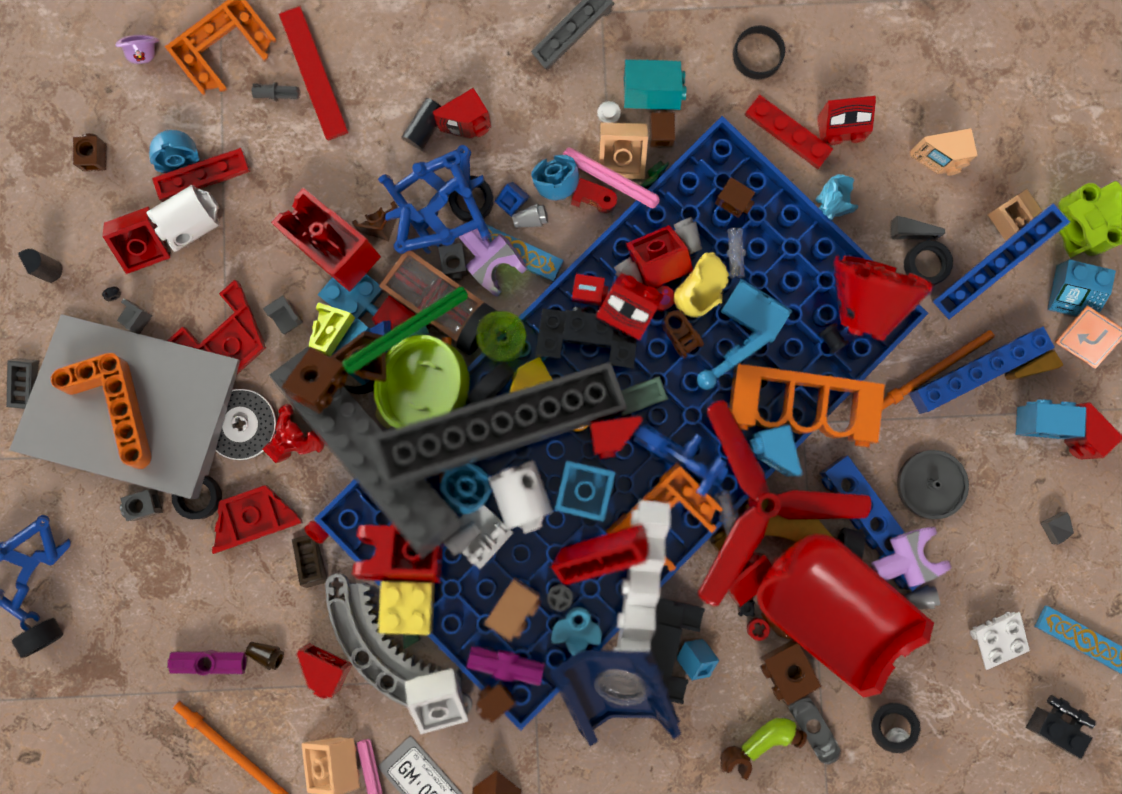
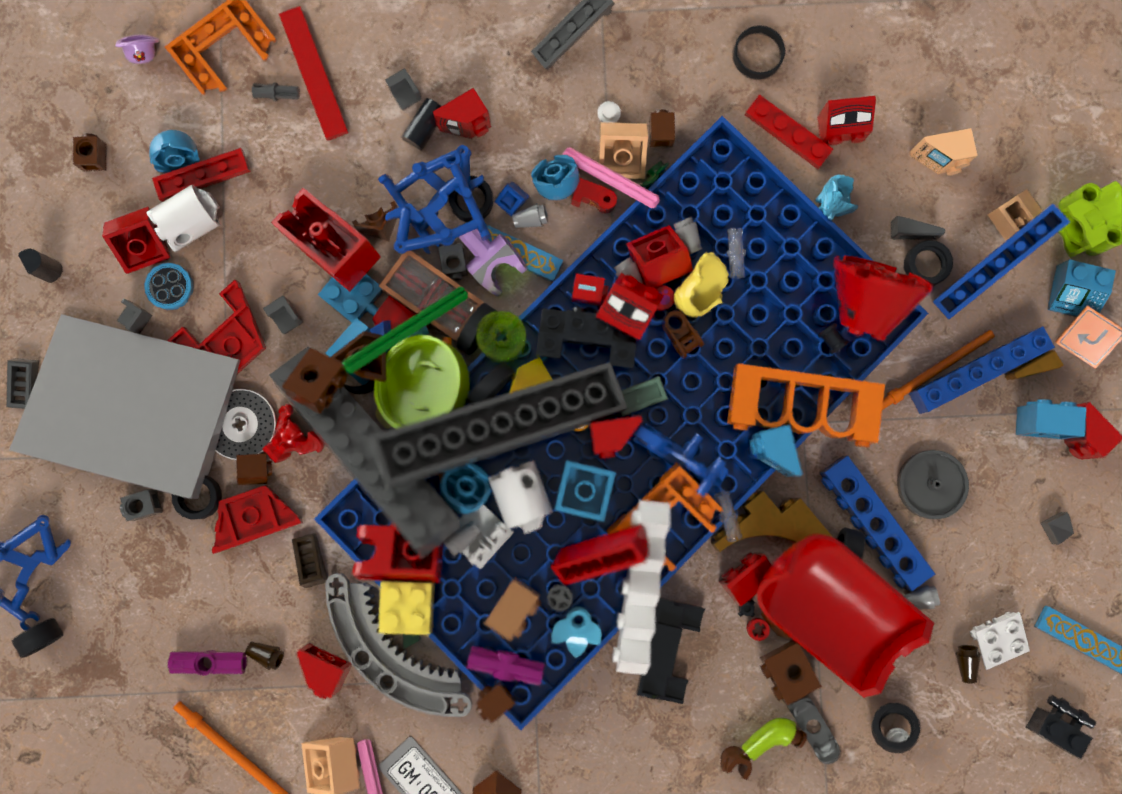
orange beam [51,353,151,469] -> none
black piece [102,286,121,301] -> none
red tile [304,521,329,544] -> none
neon yellow wing [309,302,355,357] -> none
white slope [405,668,468,734] -> none
dark blue panel [550,651,681,747] -> none
teal brick [624,59,687,110] -> none
dark azure panel [677,639,719,680] -> none
dark azure plate [697,330,774,390] -> none
red piece [697,400,872,606] -> none
reddish brown brick [715,177,755,218] -> none
dark azure piece [720,279,792,343] -> none
lavender connector [871,527,951,587] -> none
none -> tile [144,263,194,310]
none -> reddish brown brick [236,454,272,485]
none -> dark grey panel [385,68,422,110]
none -> dark brown cone [955,645,981,684]

